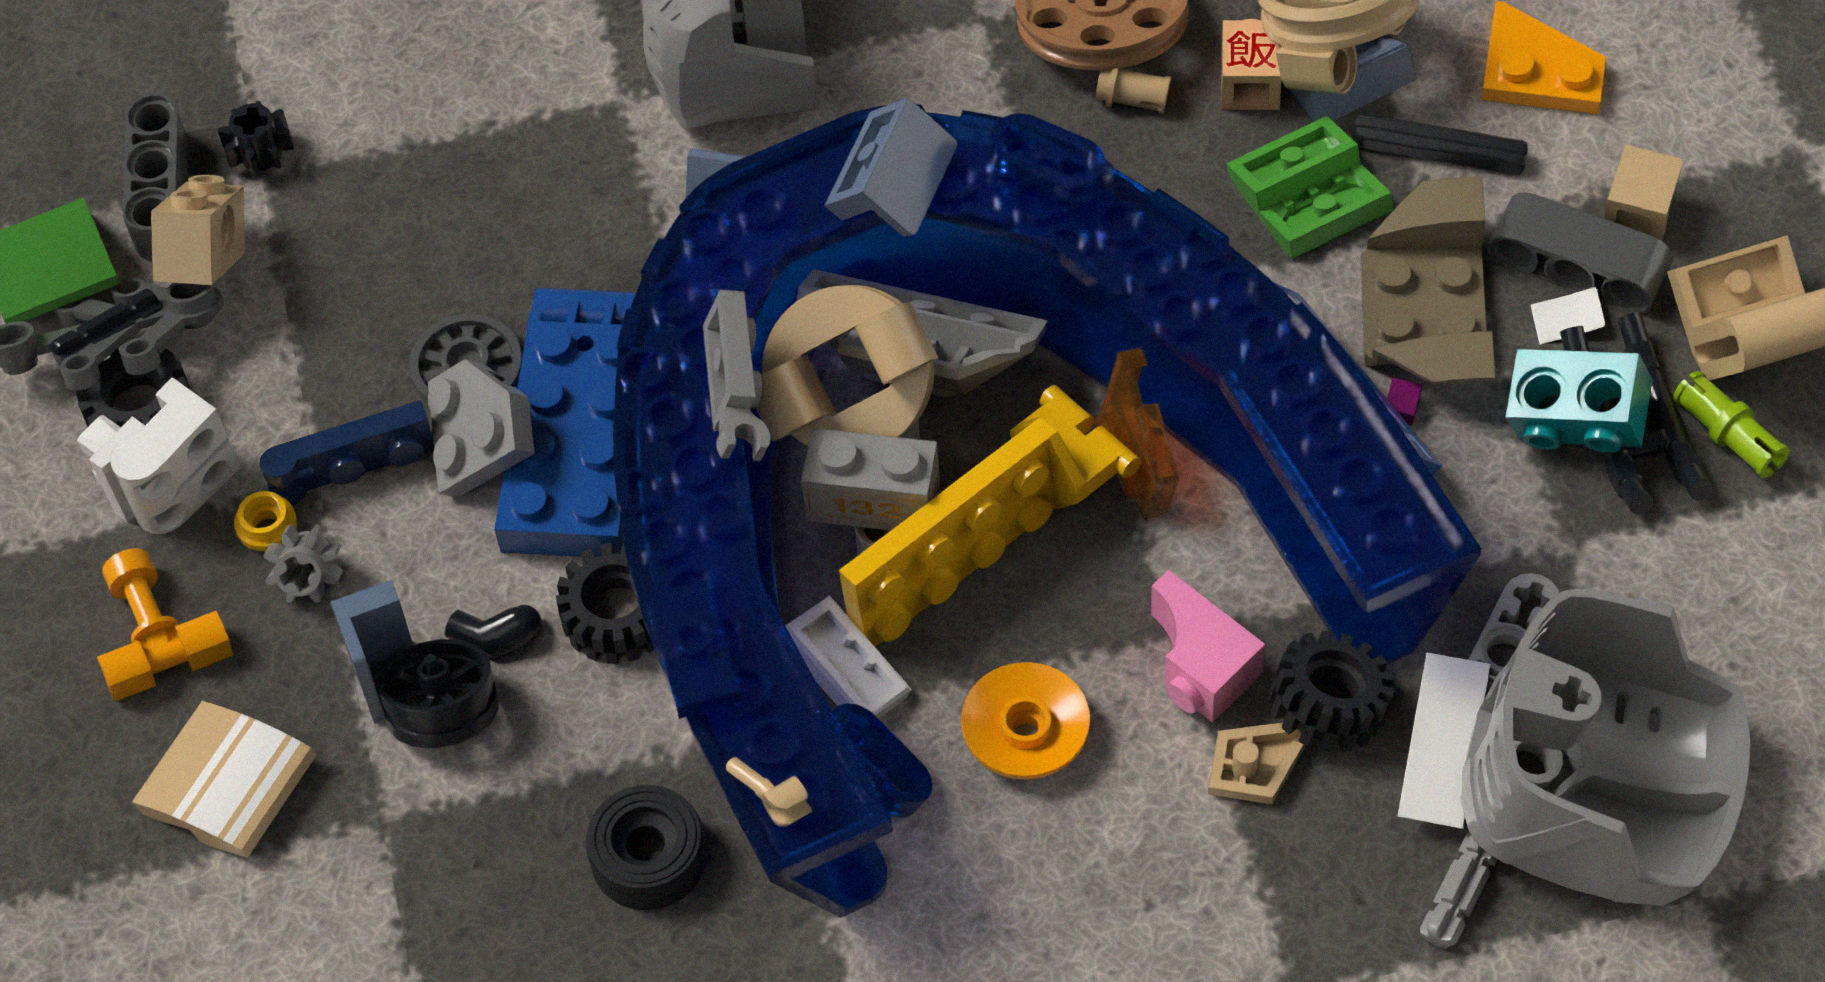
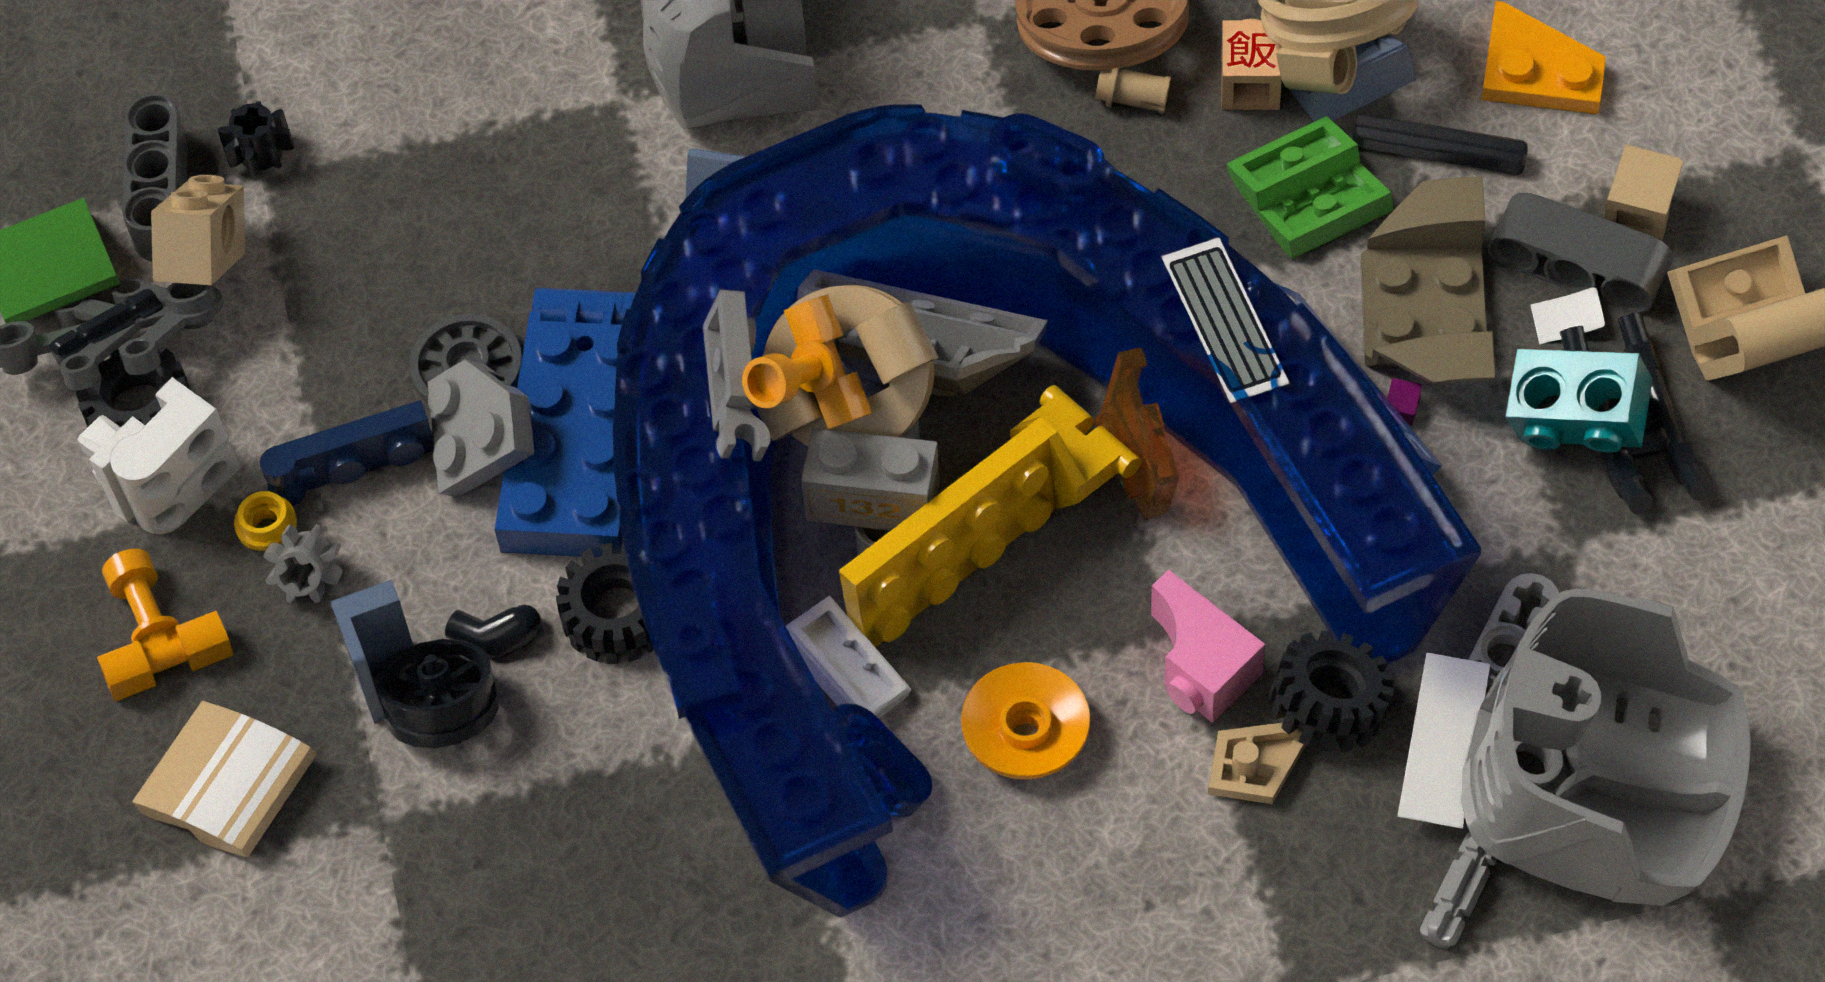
black tyre [586,785,707,910] -> none
tan hand [726,757,812,827] -> none
sand blue panel [824,97,957,237] -> none
lime pin [1673,371,1790,478] -> none
none -> light orange bar [742,294,872,430]
none -> sticker [1161,238,1290,403]

